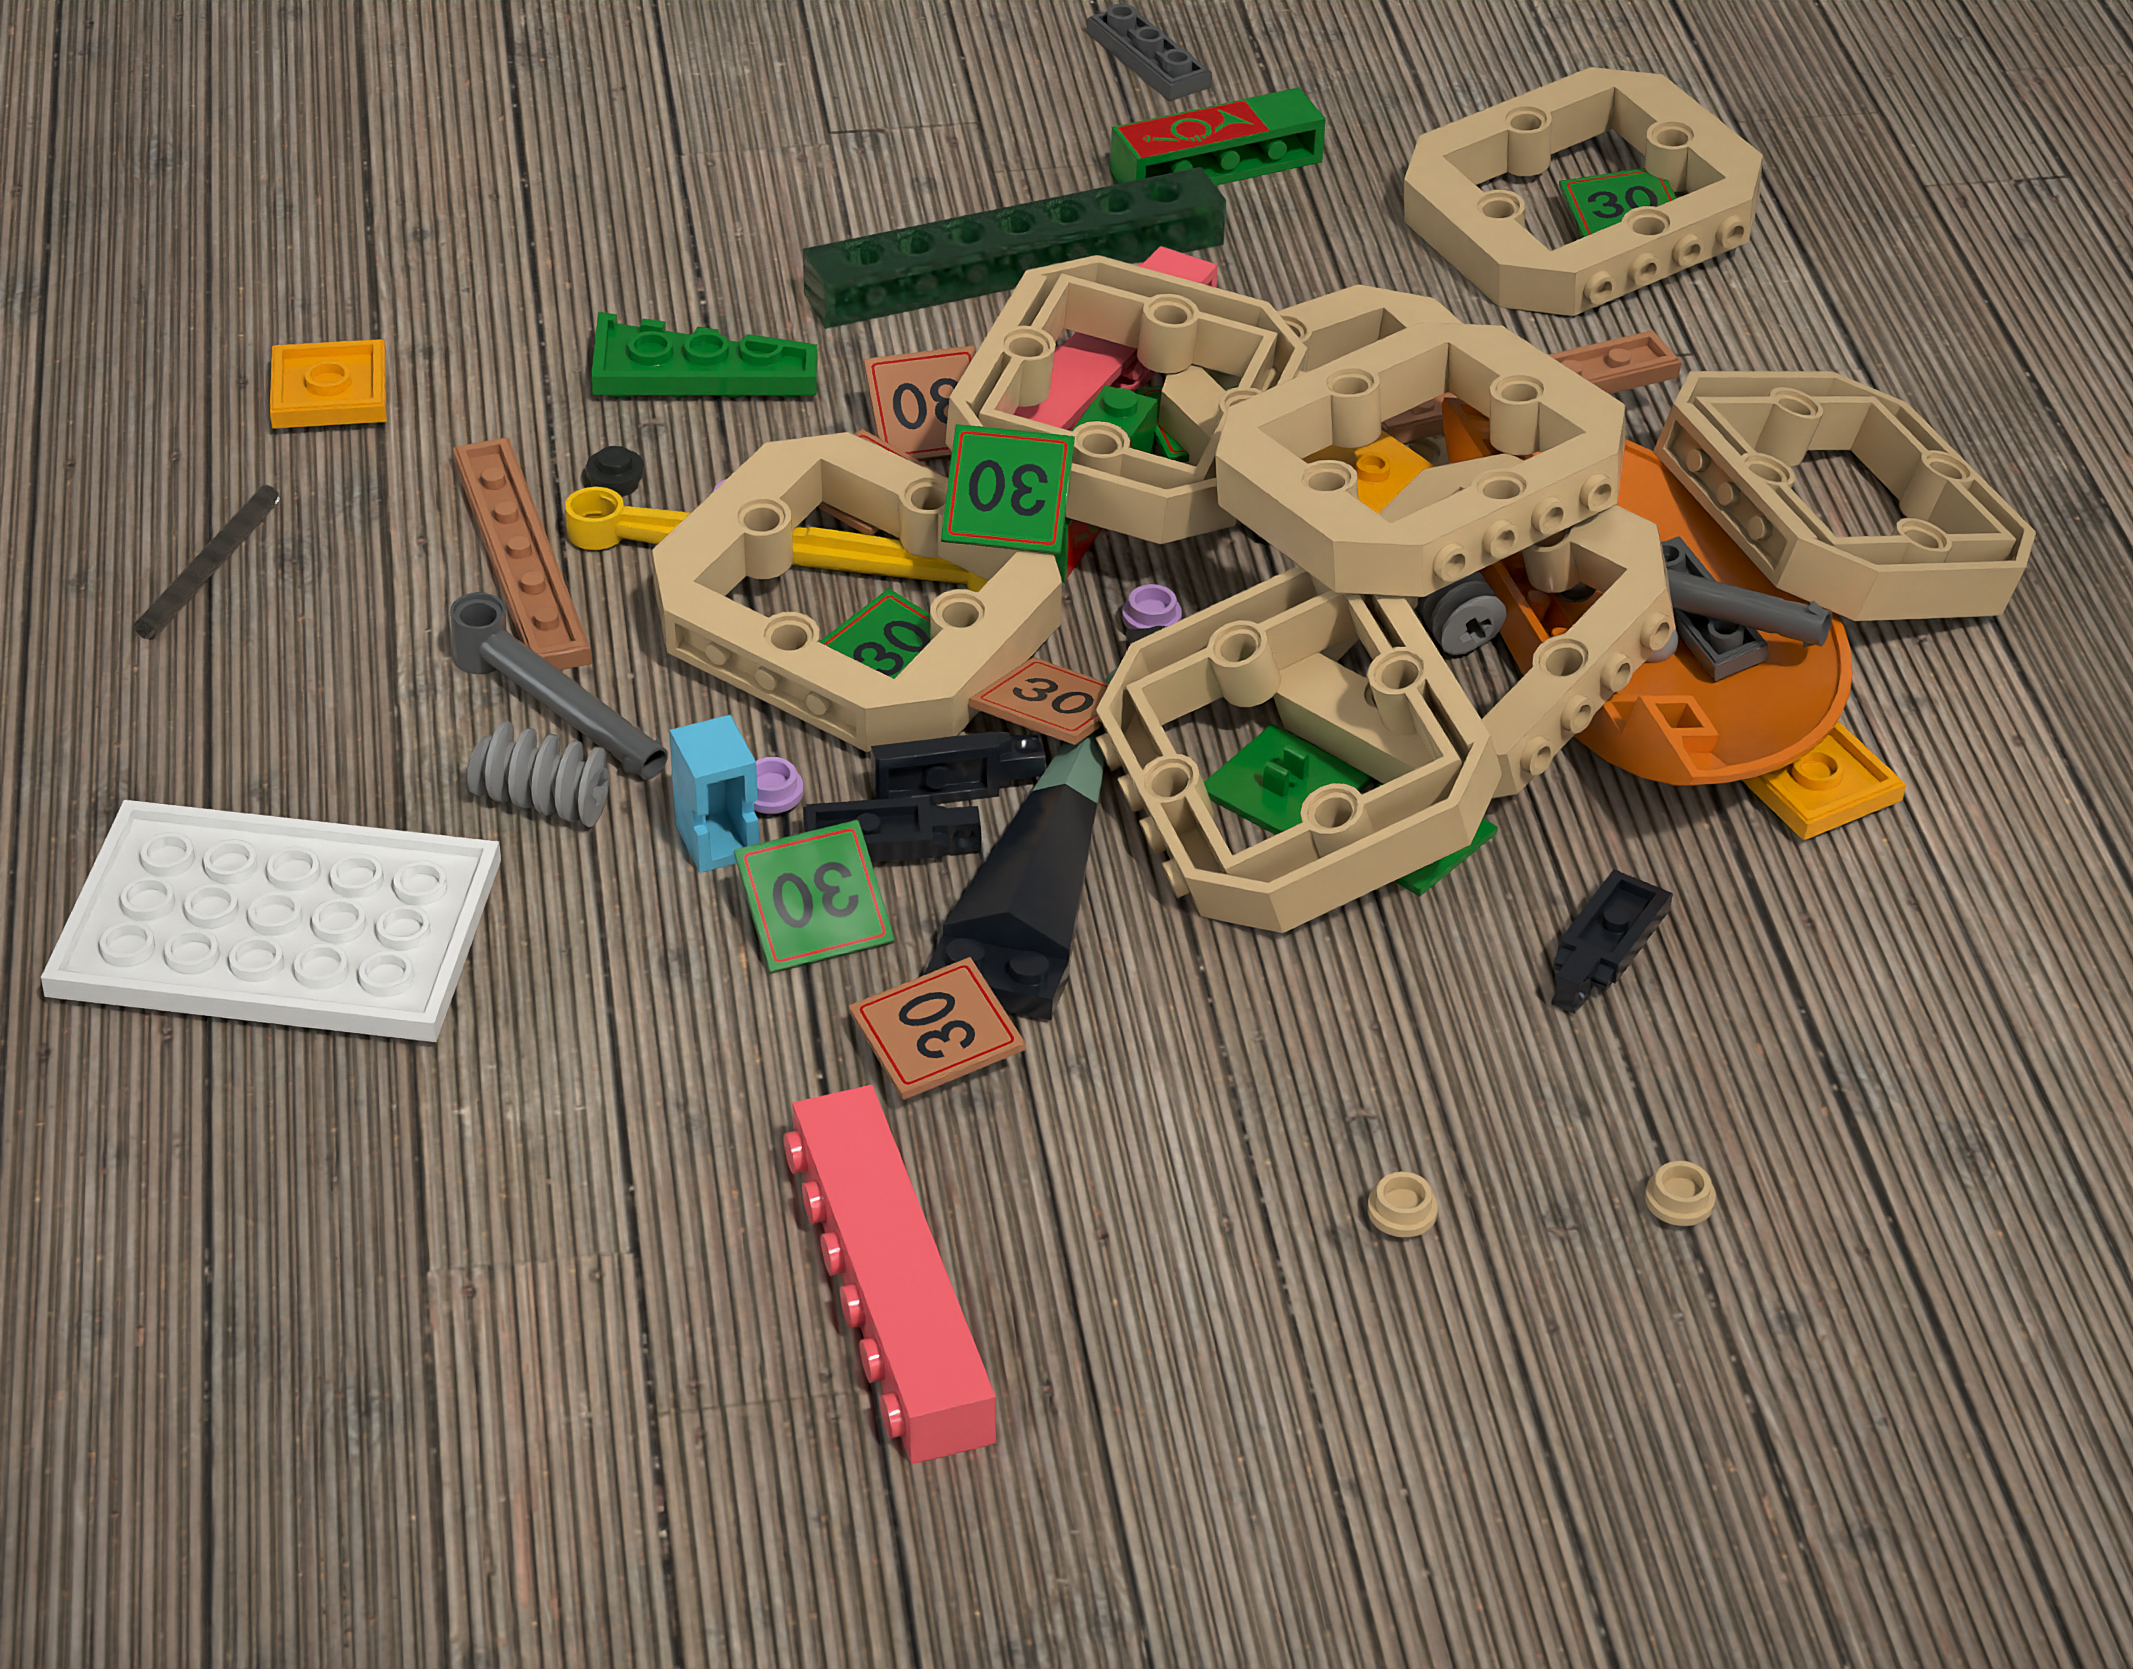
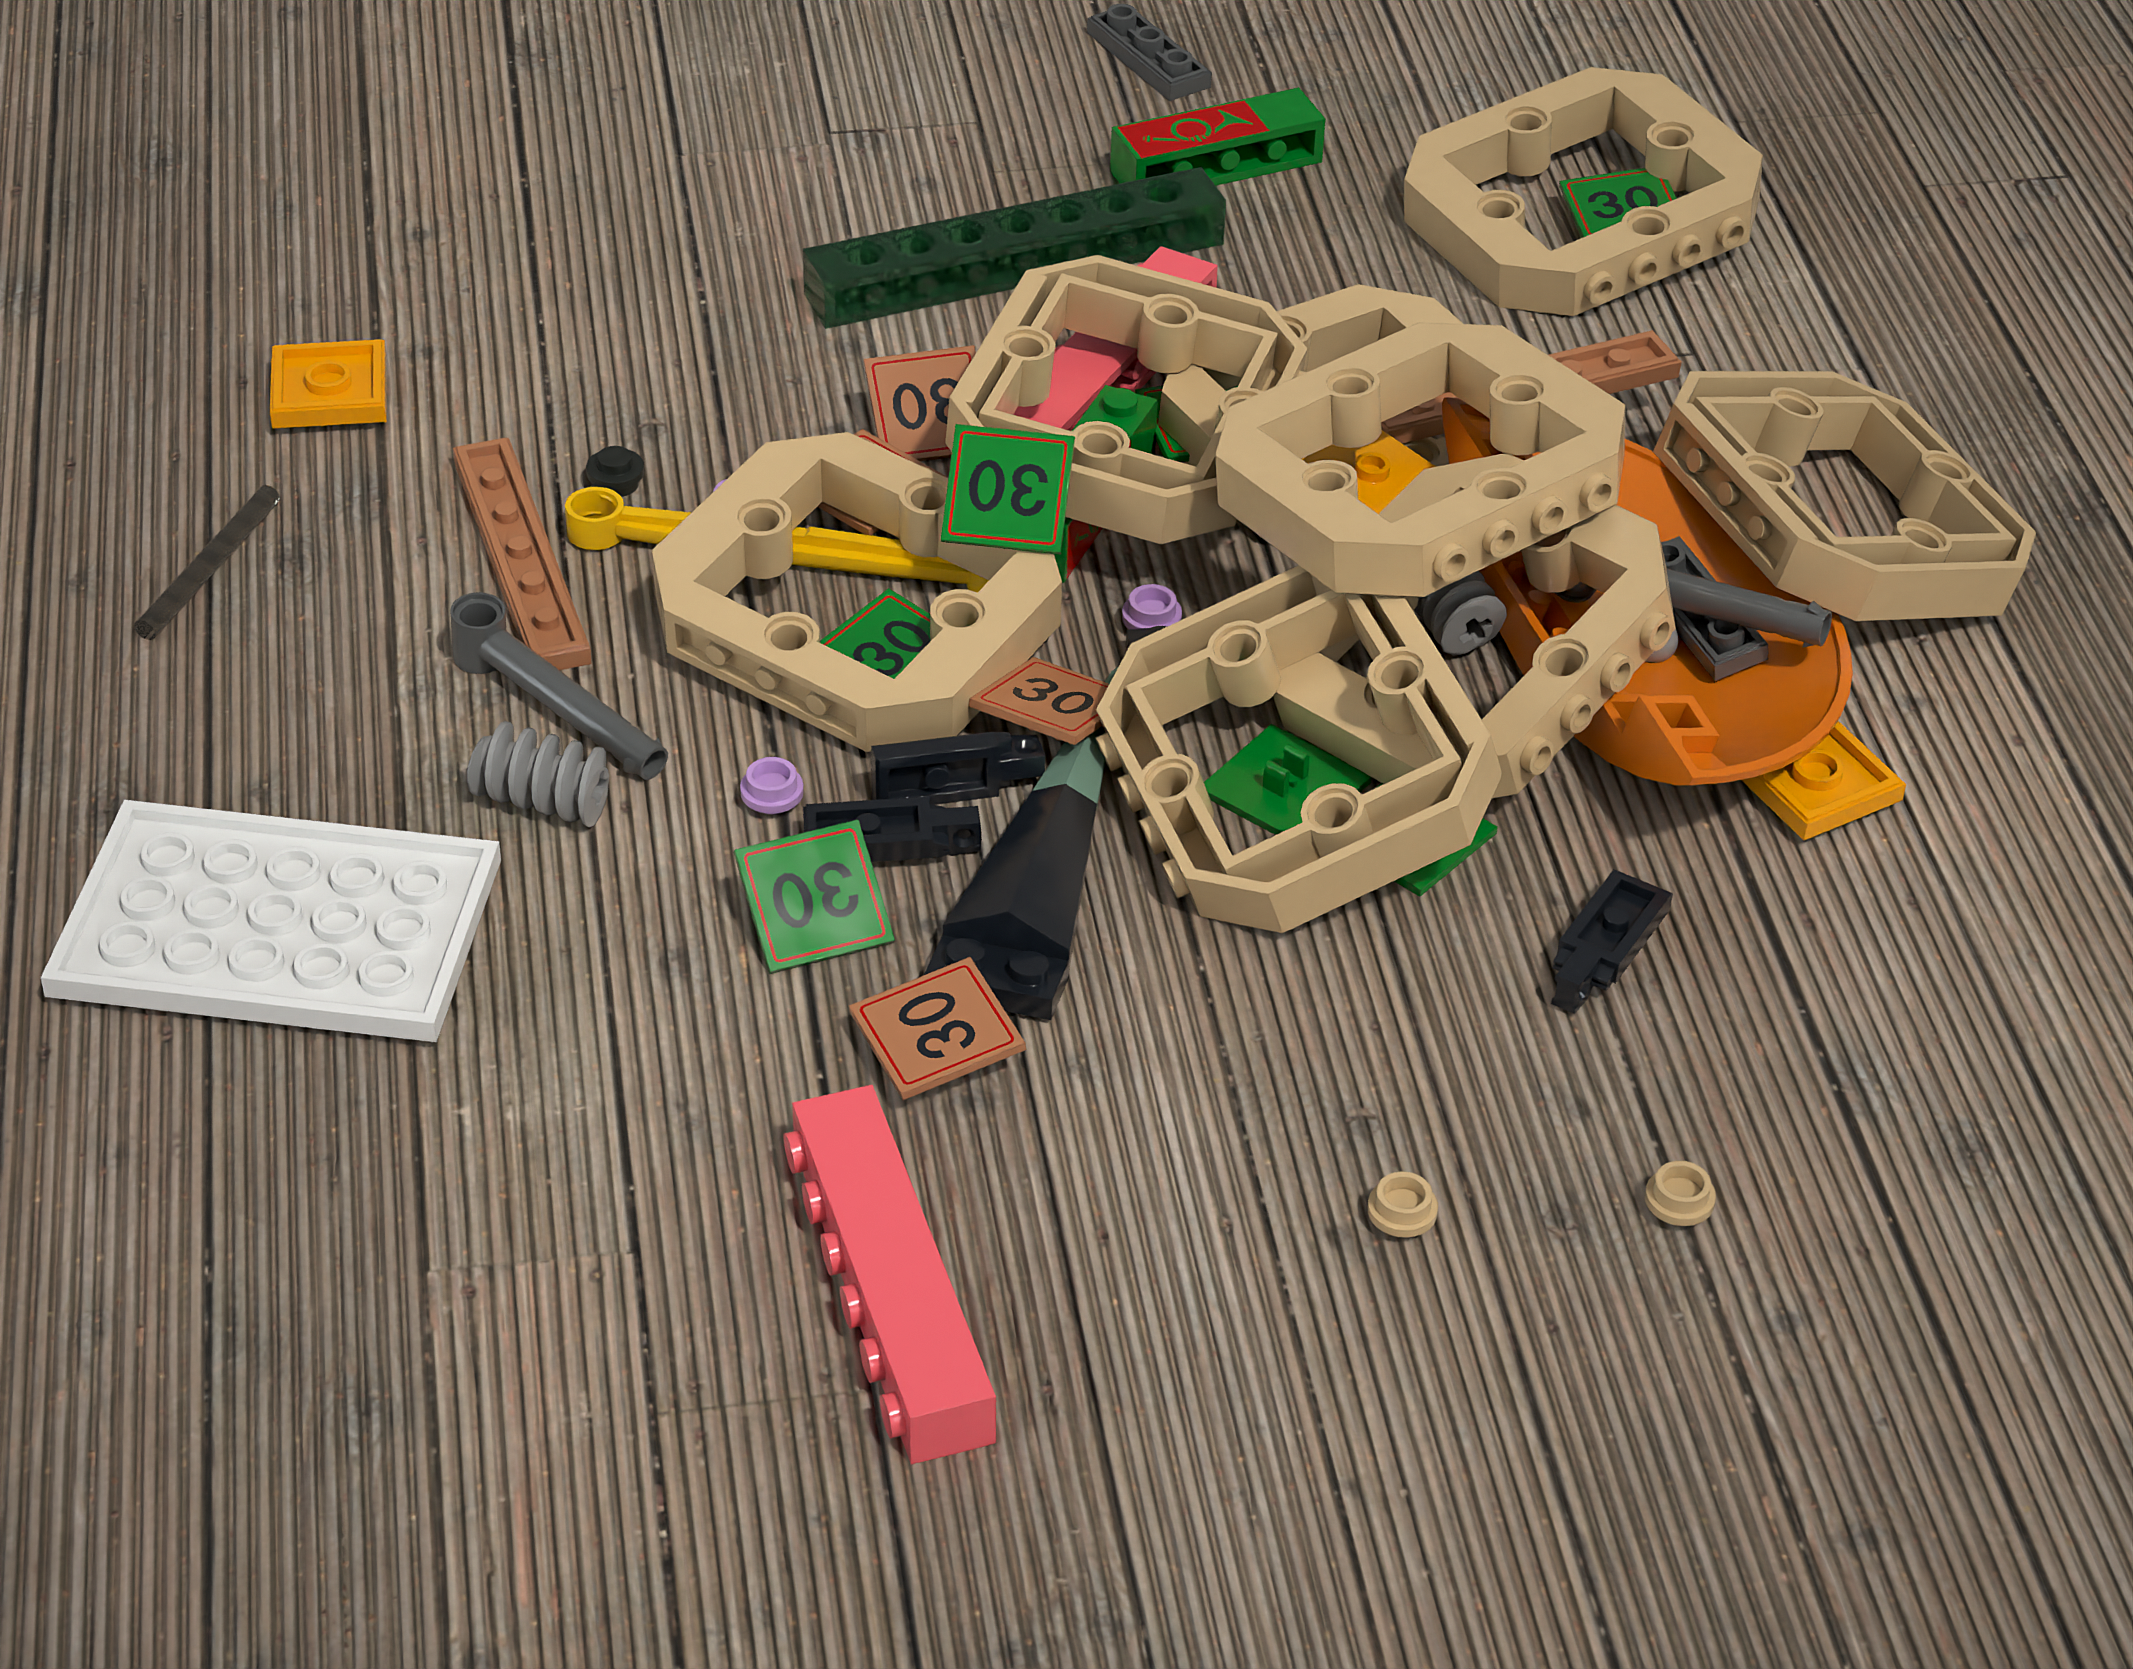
green wing [591,312,818,398] -> none
medium azure brick [669,714,760,873] -> none

